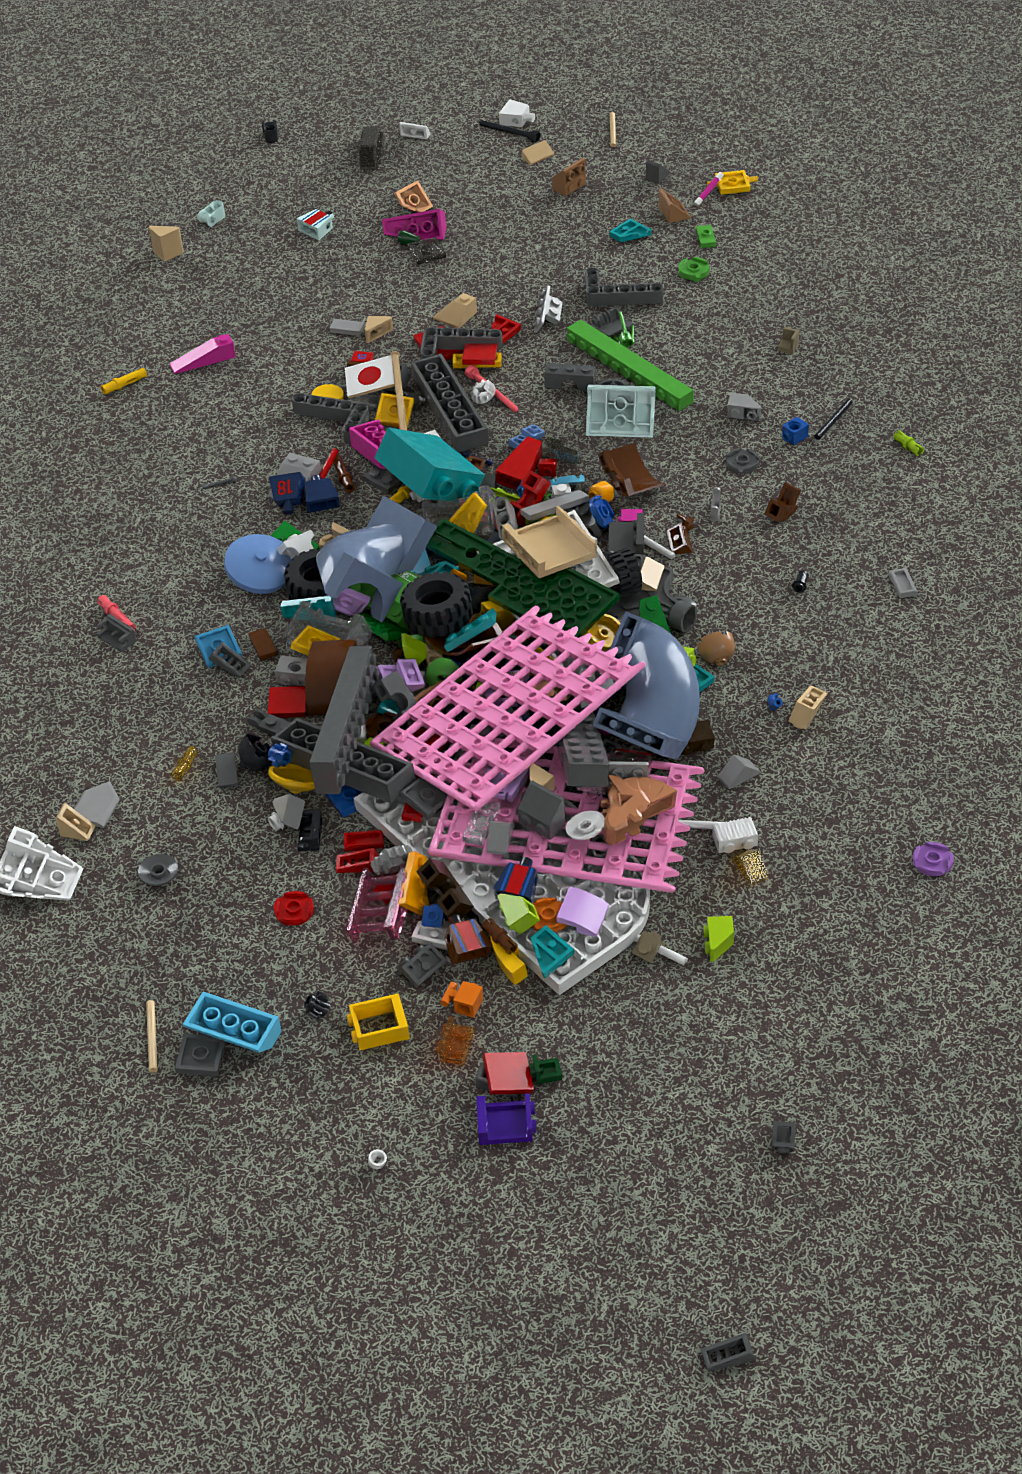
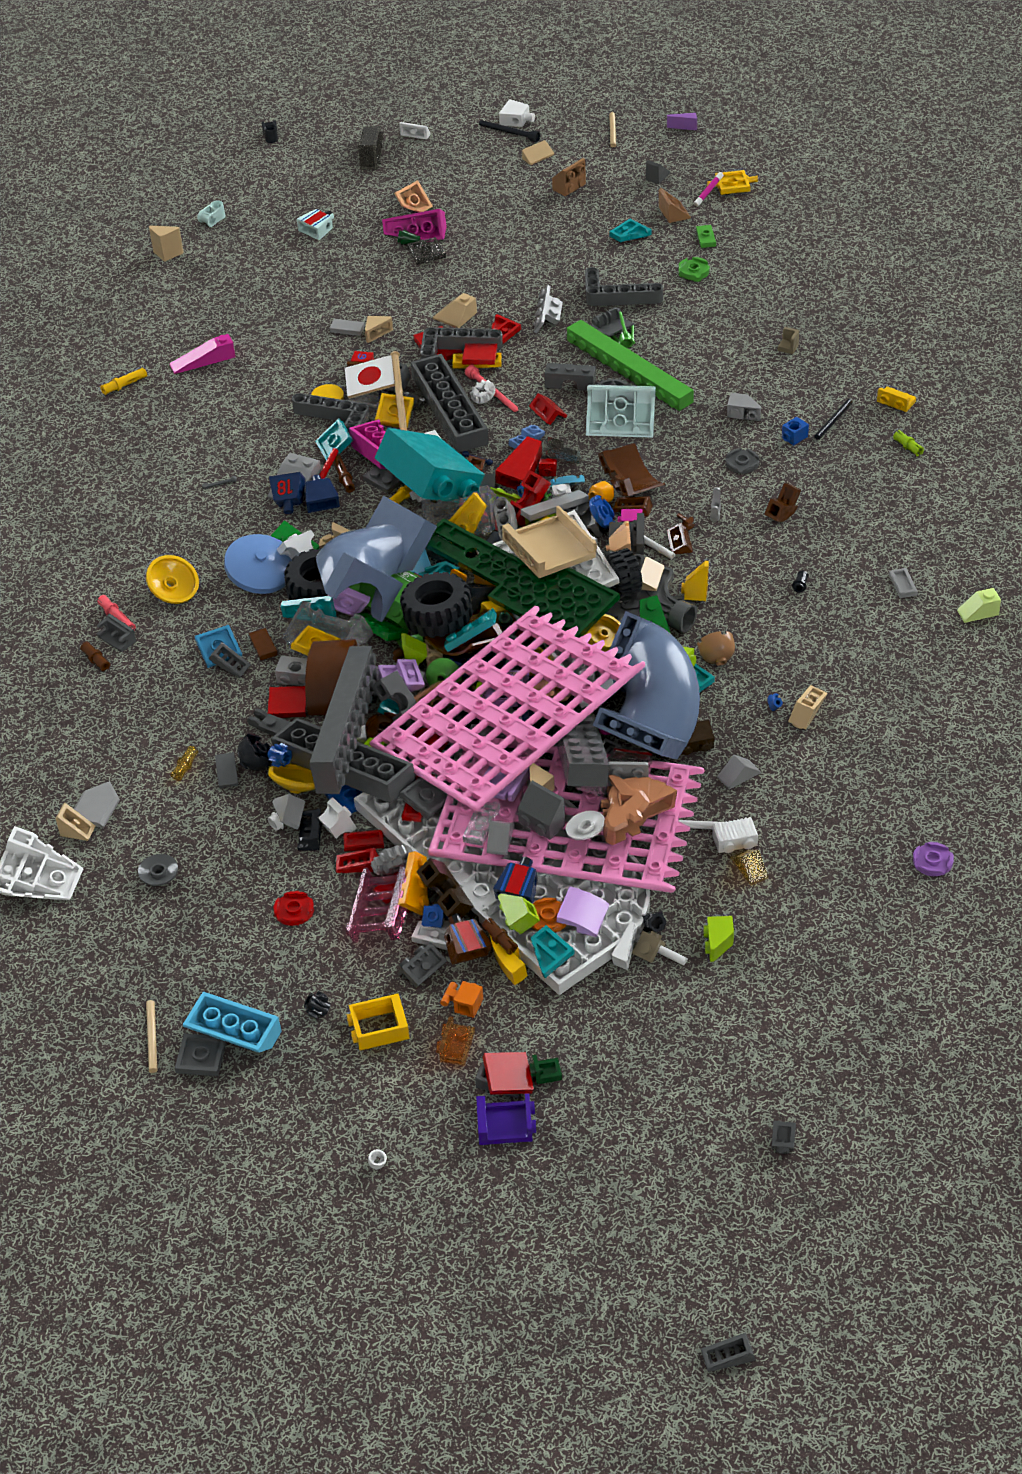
none -> reddish brown pin [80,641,111,671]
none -> yellow dish [146,555,199,604]
none -> teal plate [315,418,353,461]
none -> white brick [318,797,357,839]
none -> dark green piece [498,612,513,632]
none -> red panel [529,393,568,425]
none -> light nougat slope [606,521,631,552]
none -> white slope [611,922,636,970]
none -> reddish brown slope [613,496,653,517]
none -> black piece [642,911,666,932]
none -> medium lavender slope [667,113,697,130]
none -> yellow slope [681,561,709,601]
none -> yellow bracket [877,387,916,412]
none -> yellowish green slope [957,588,1001,623]

